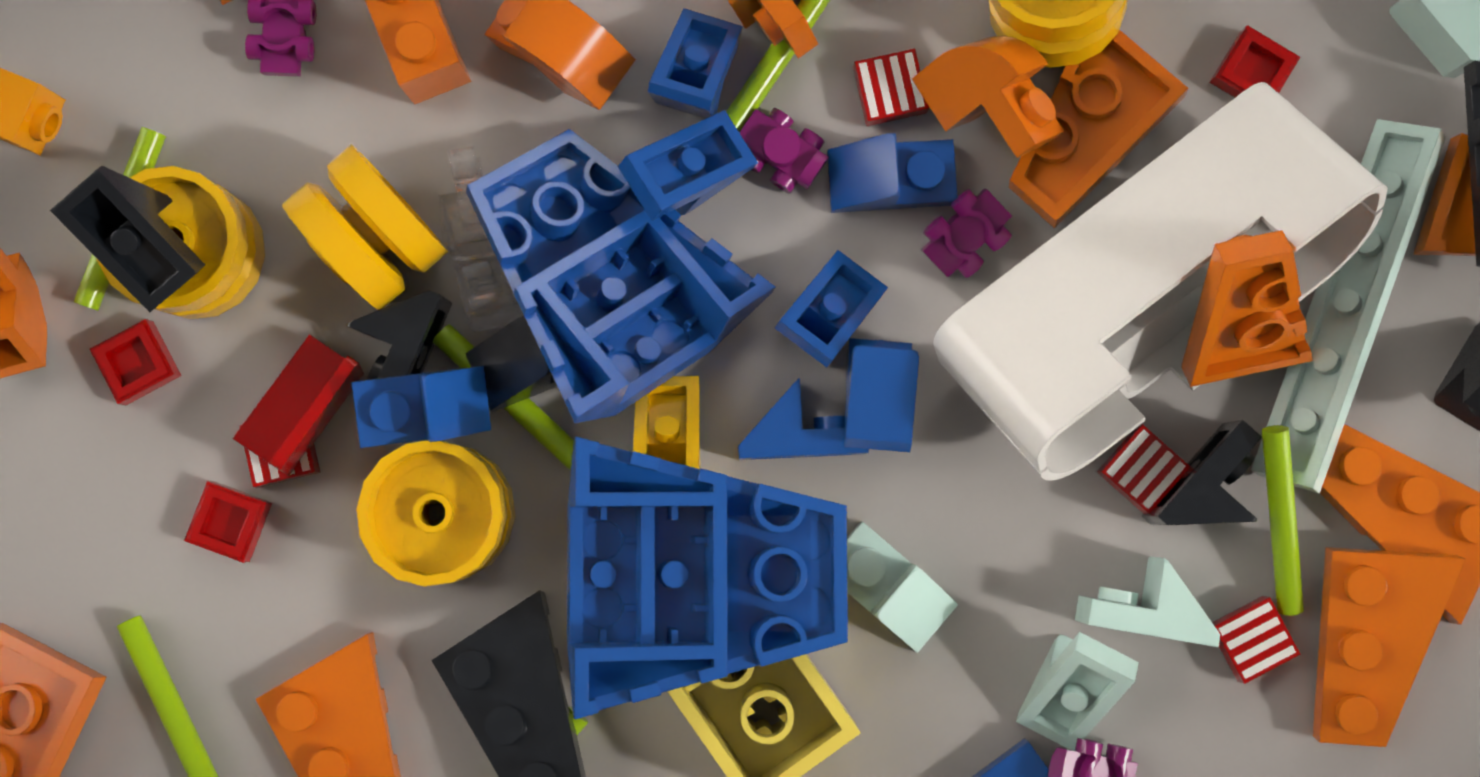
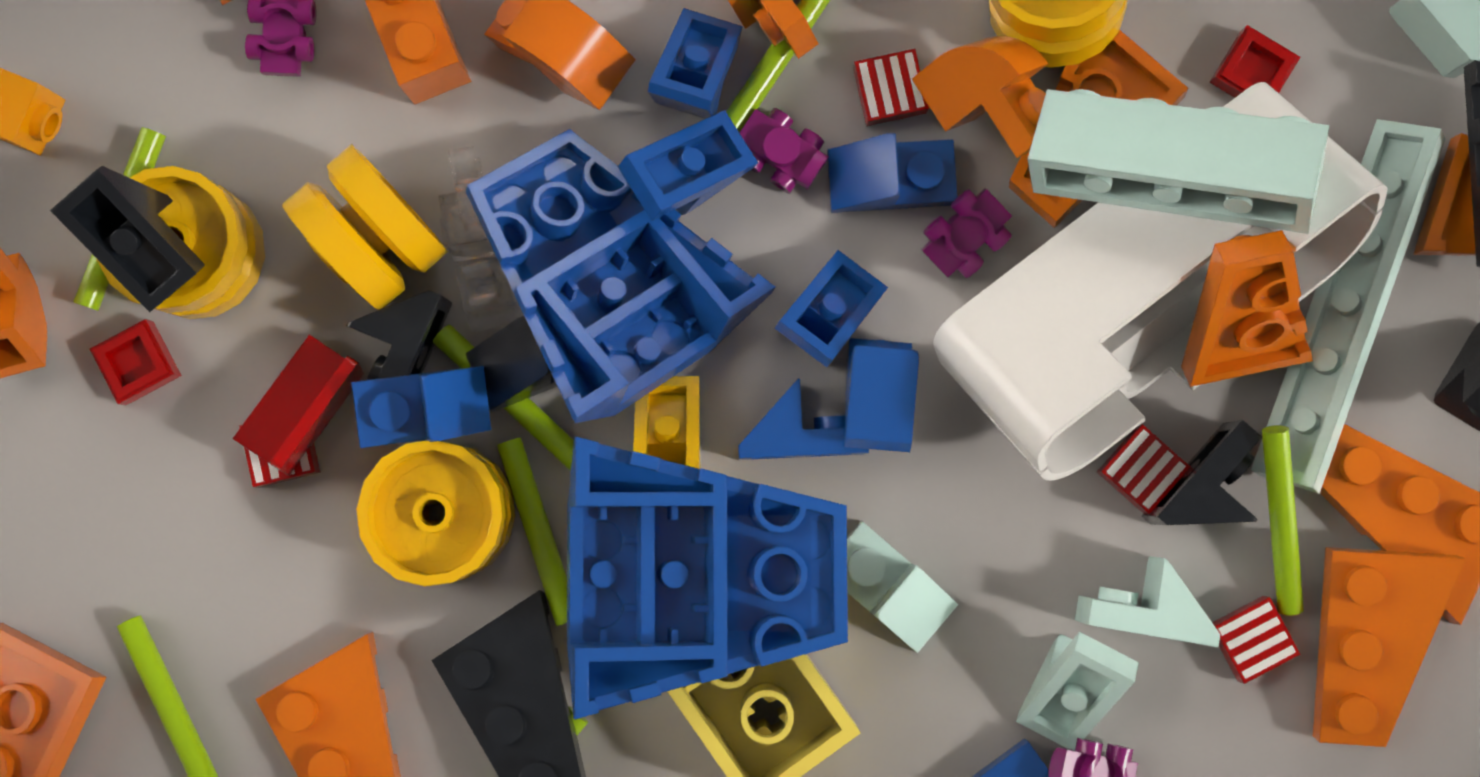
red tile [184,481,272,563] -> none
none -> lime bar [497,437,567,626]
none -> light aqua brick [1027,89,1330,234]

